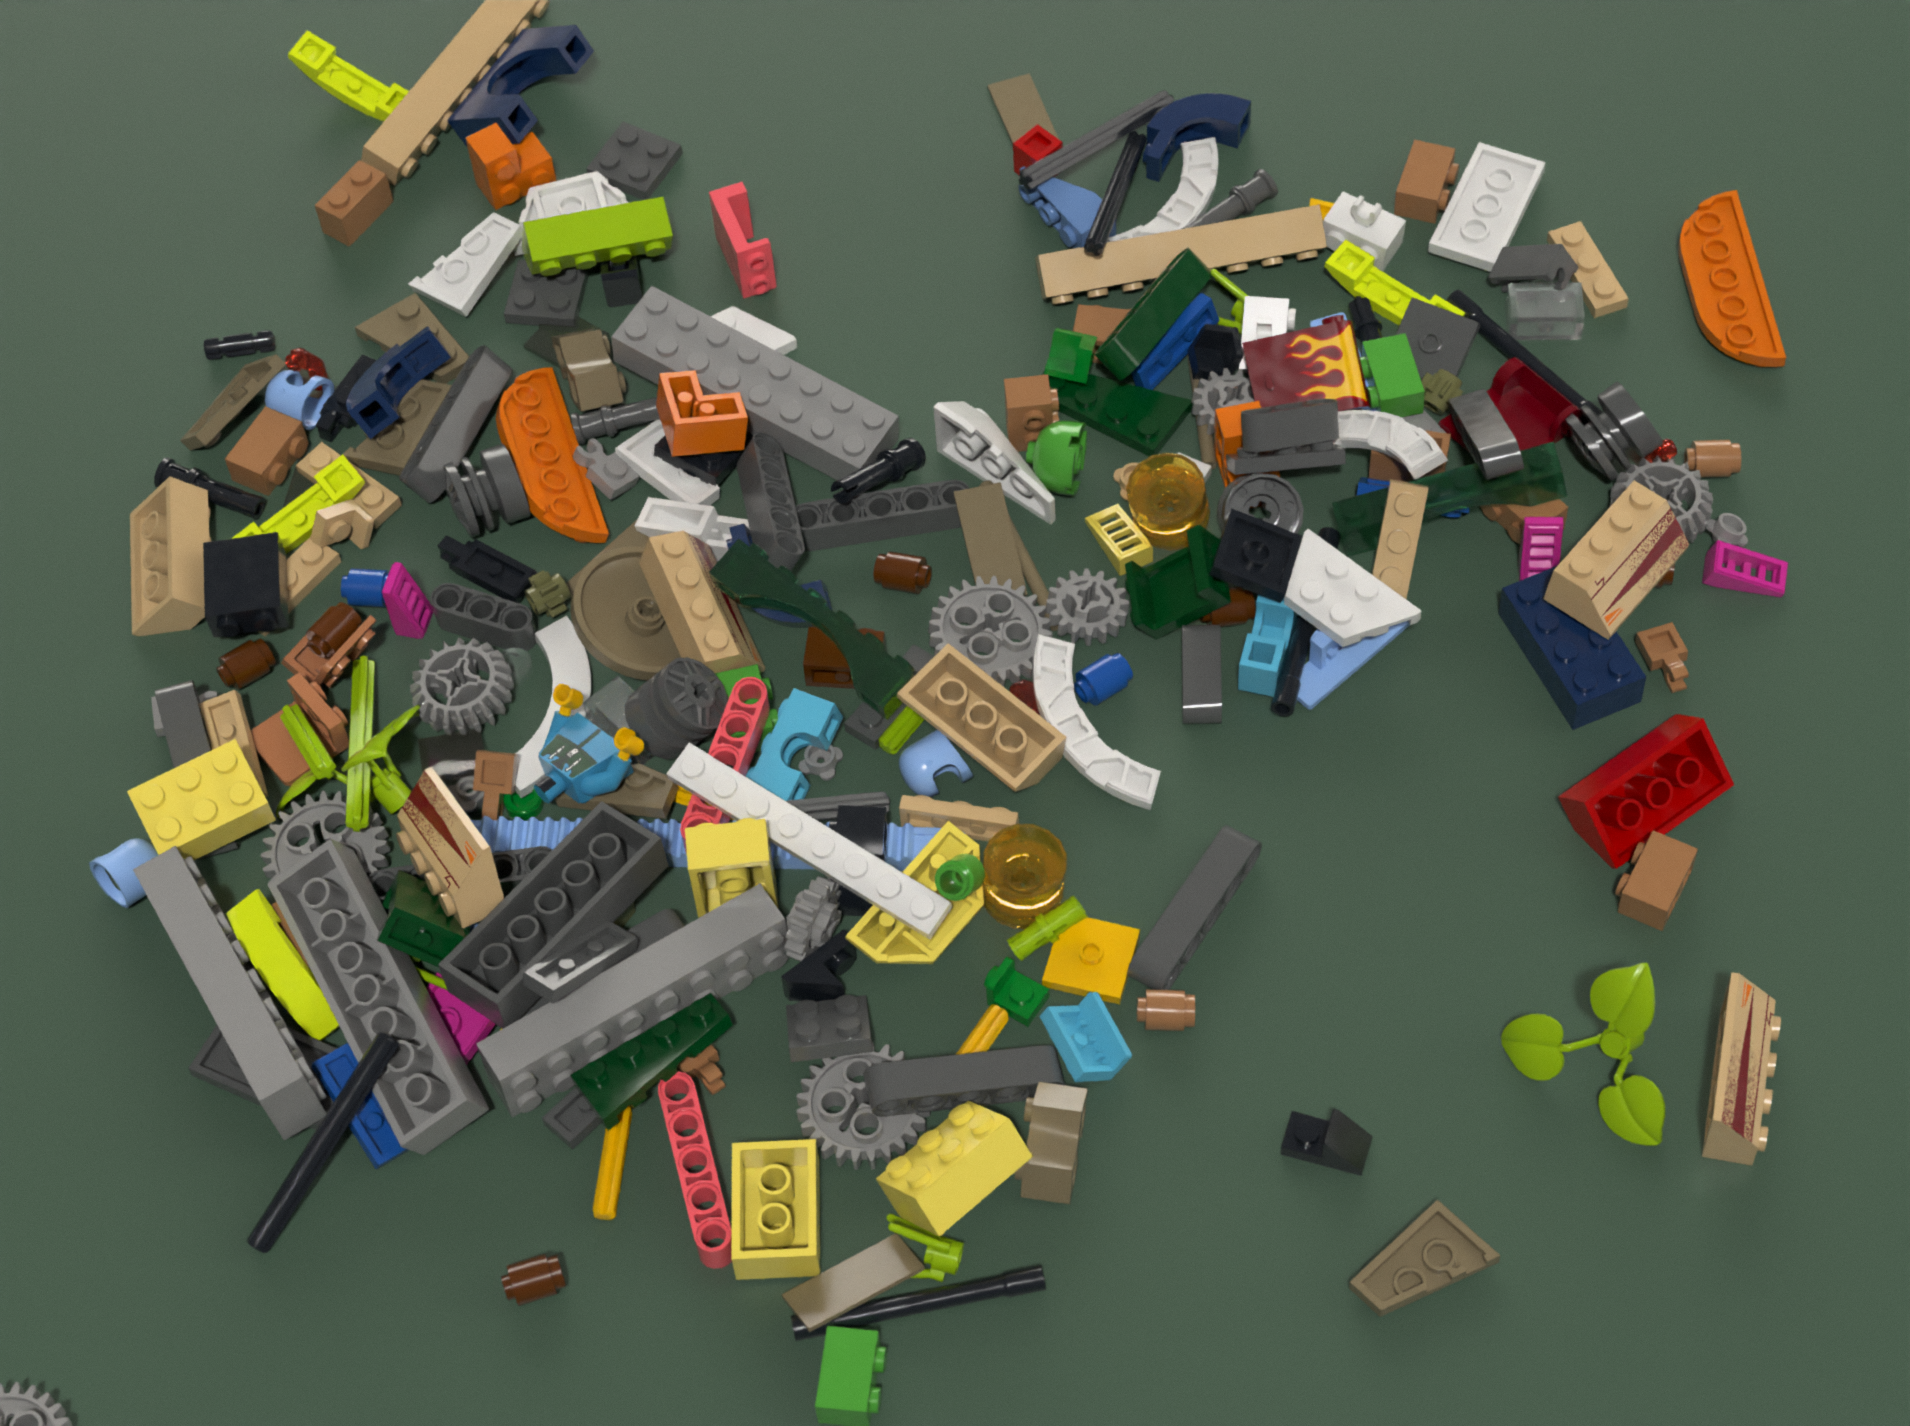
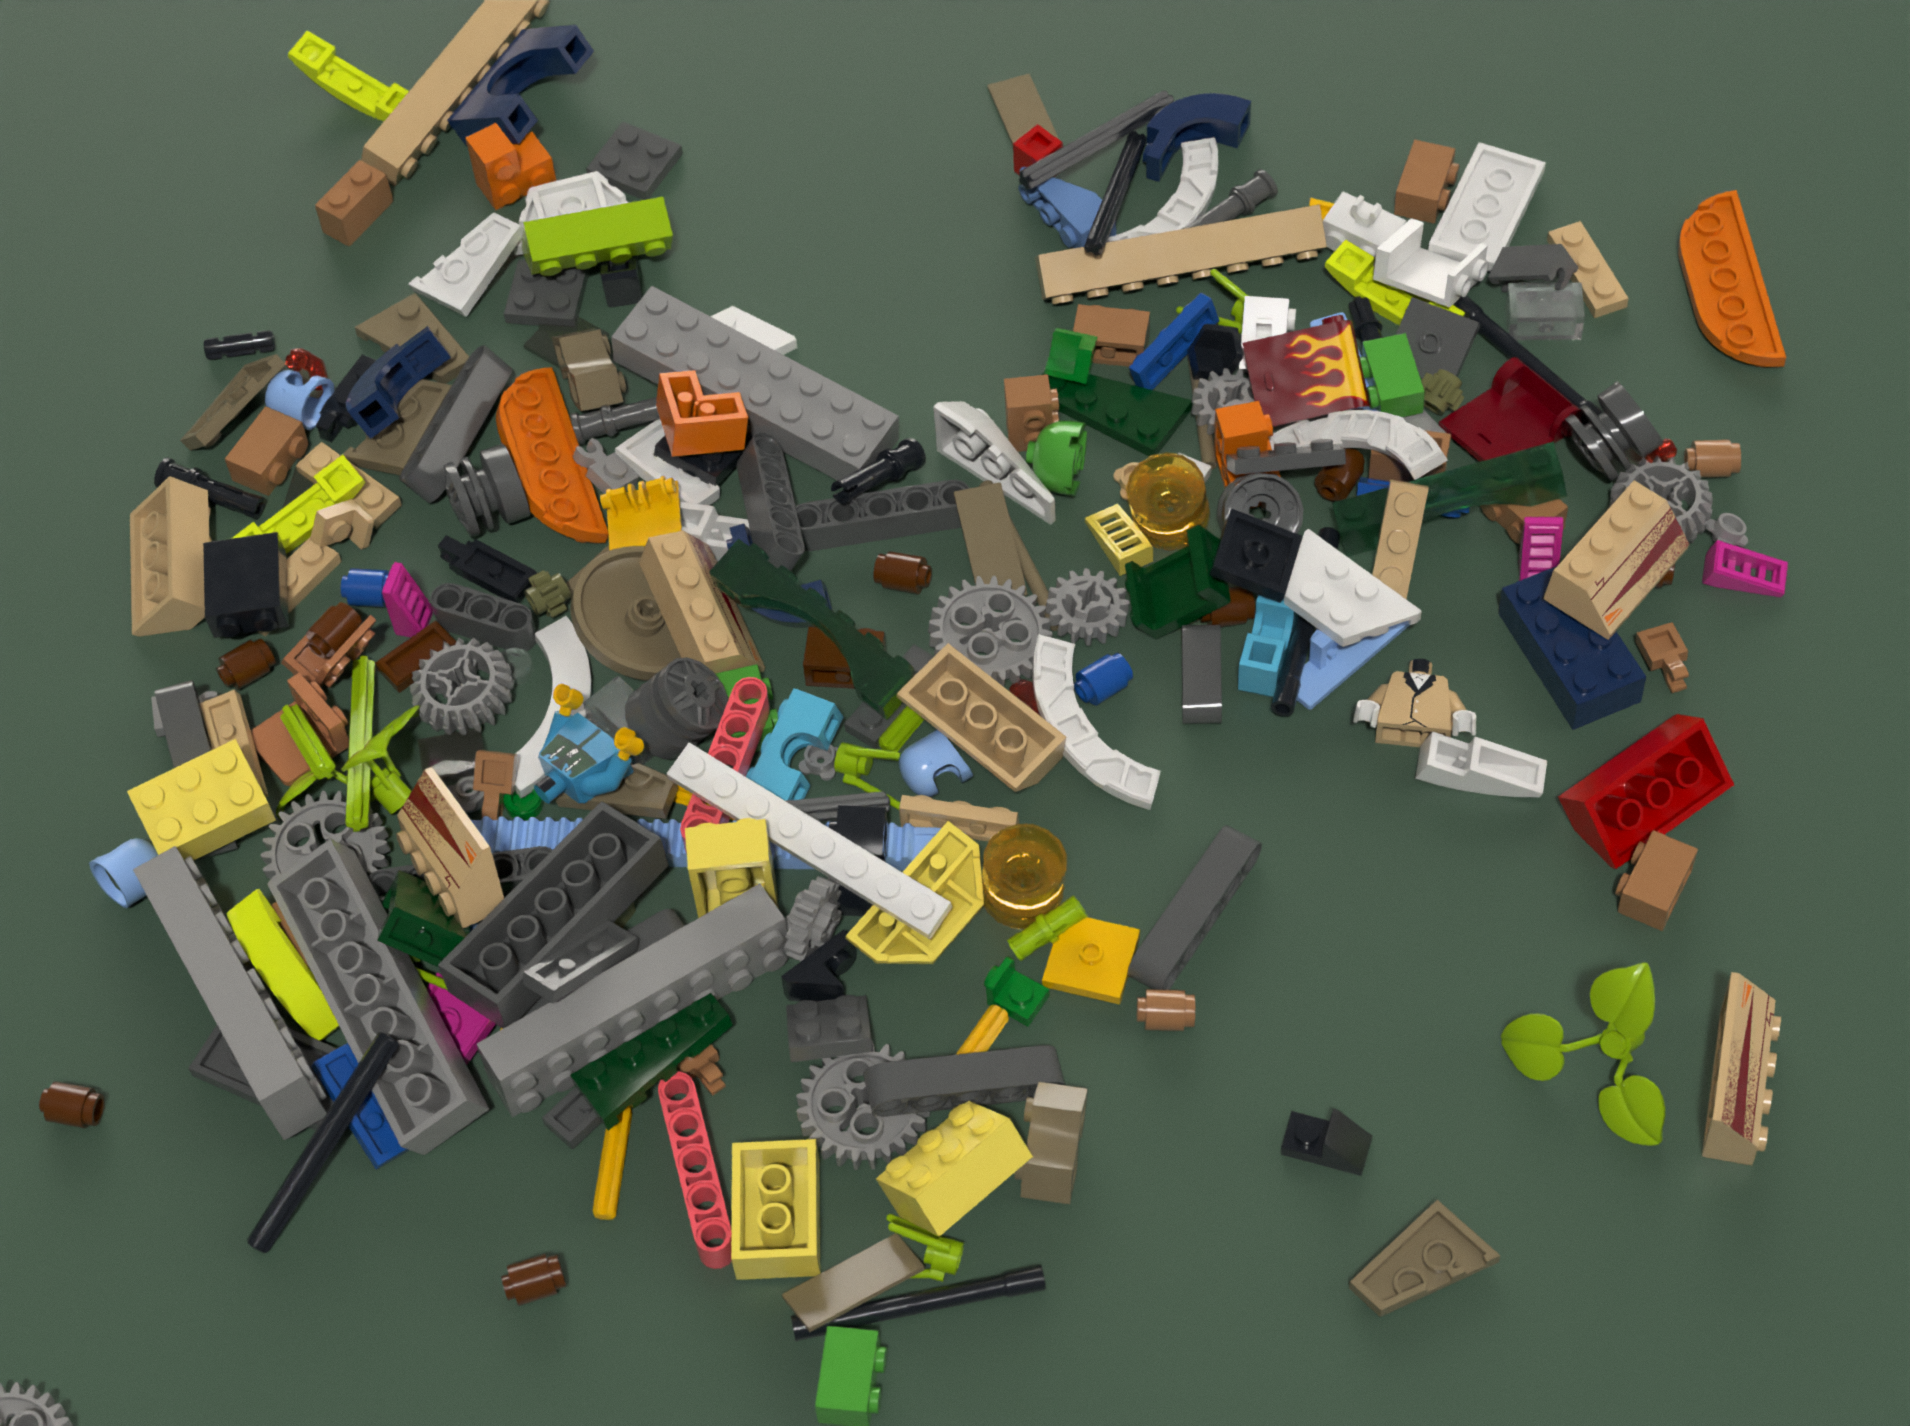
coral panel [709,182,777,299] -> none
bright green brick [935,854,985,901] -> none
medium azure bracket [1039,992,1132,1082] -> none
dark green beam [1094,247,1212,381] -> none
dark grey beam [1241,399,1339,452] -> none
dark grey beam [1448,389,1524,480] -> none
none -> reddish brown brick [39,1081,105,1129]
none -> reddish brown tile [375,620,456,693]
none -> yellow hinge [600,476,682,551]
none -> lime plant [834,742,901,810]
none -> reddish brown brick [1315,448,1365,501]
none -> tan torso [1353,659,1476,747]
none -> white panel [1373,218,1489,307]
none -> white slope [1415,731,1547,797]

